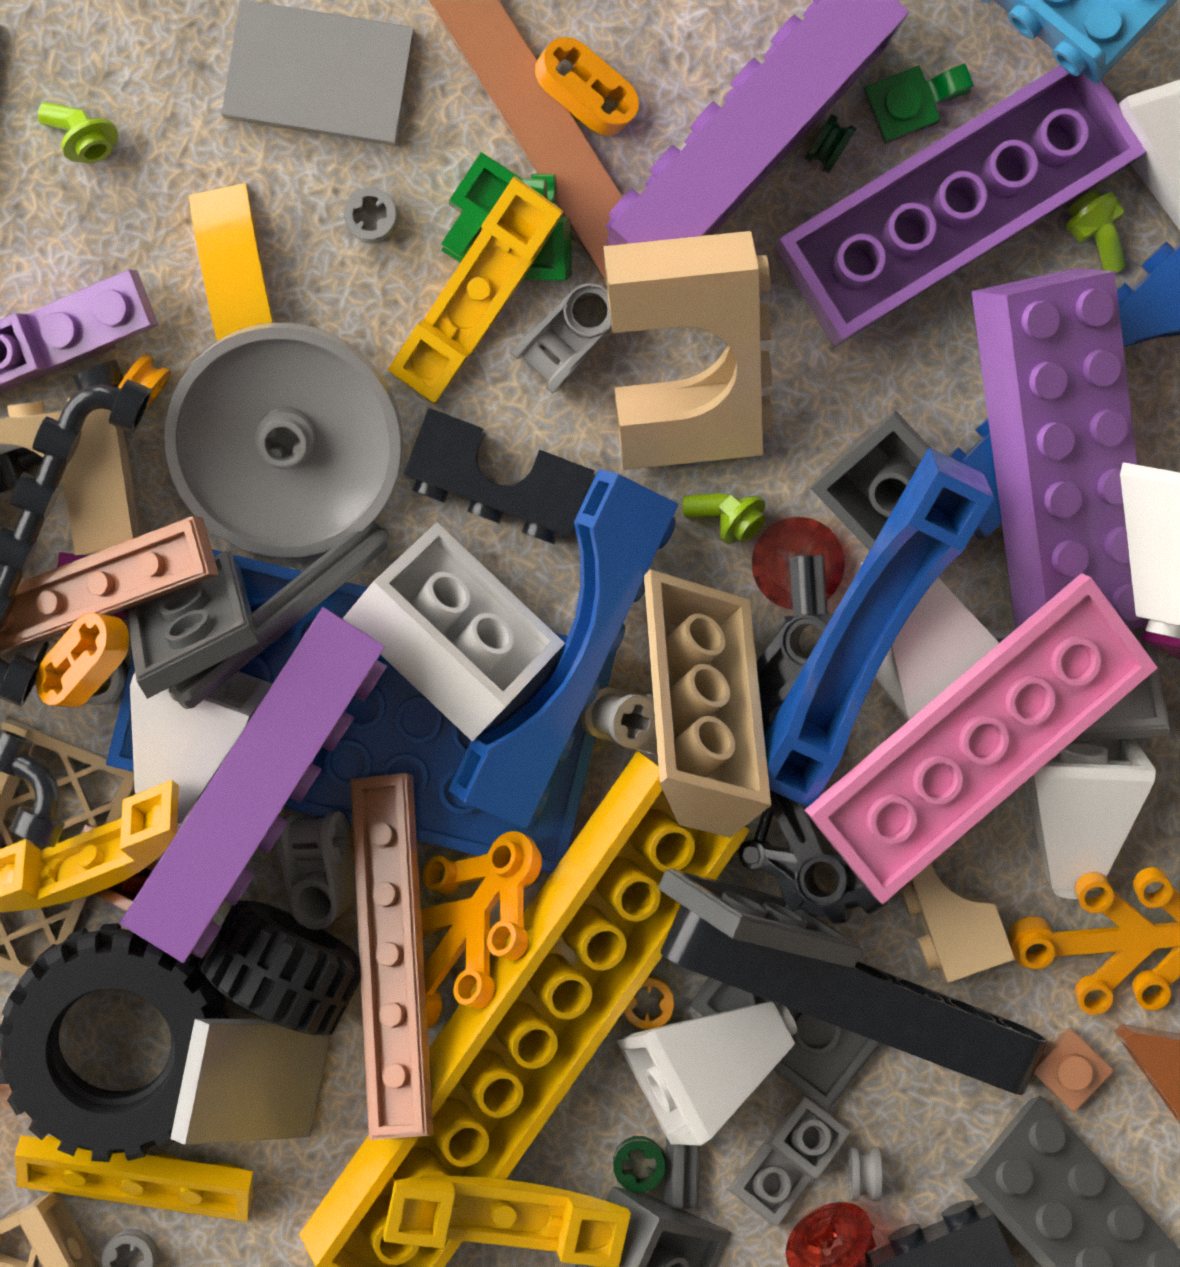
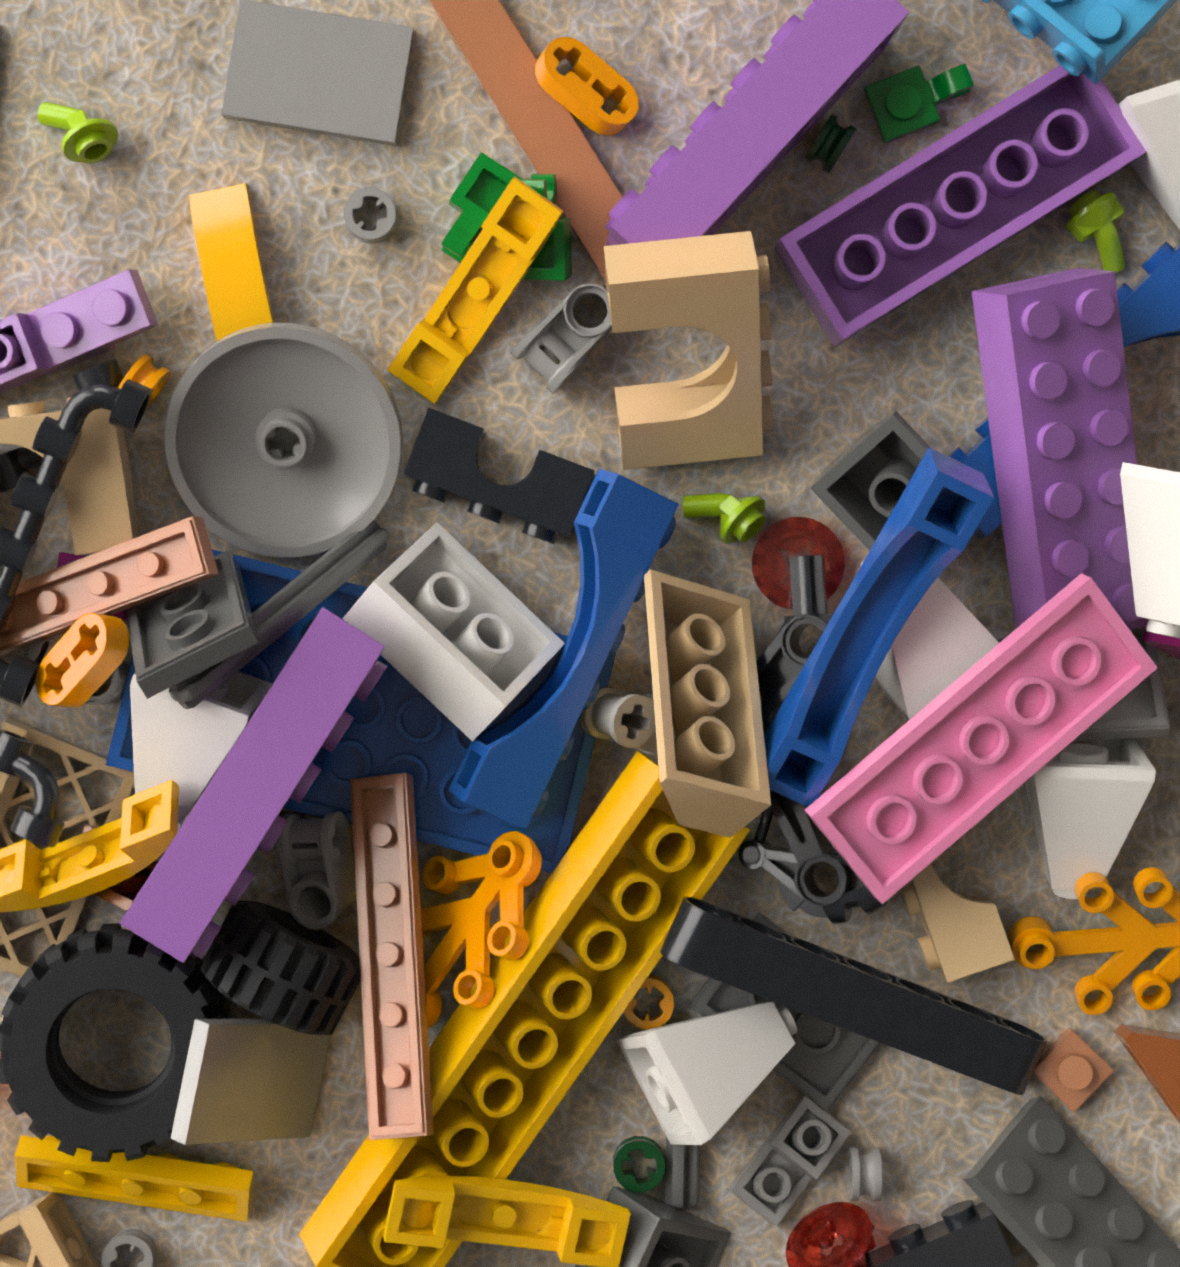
dark grey tile [658,868,863,968] -> none

